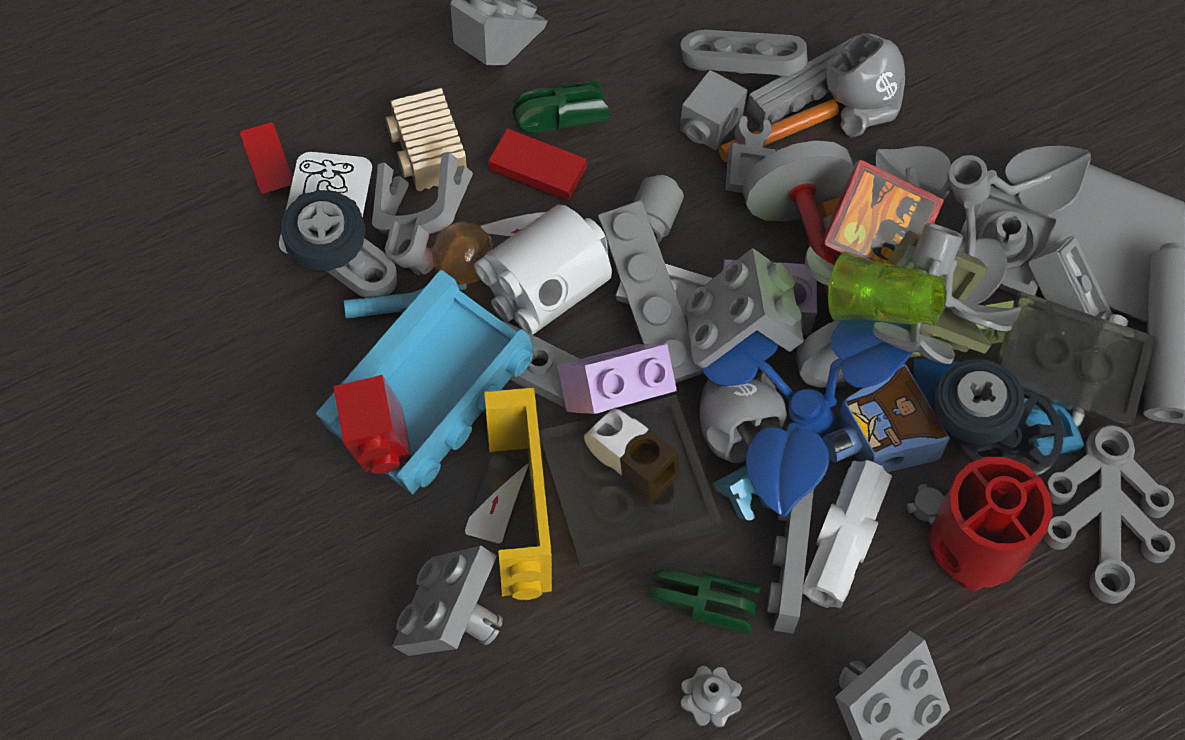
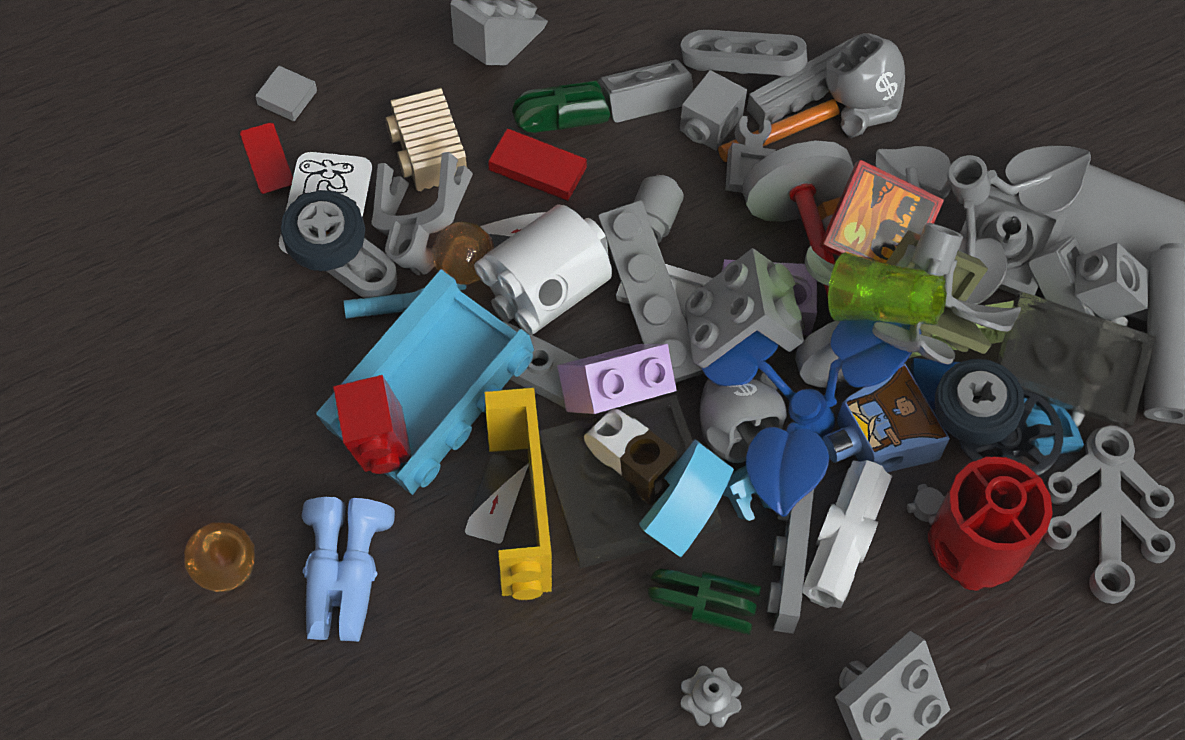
light grey plate [392,546,503,656] -> none
none -> clear orange piece [184,522,255,592]
none -> light grey tile [255,66,317,121]
none -> light blue piece [301,497,395,642]
none -> light grey slope [598,59,693,122]
none -> medium azure slope [639,439,734,557]
none -> light grey brick [1075,243,1148,322]

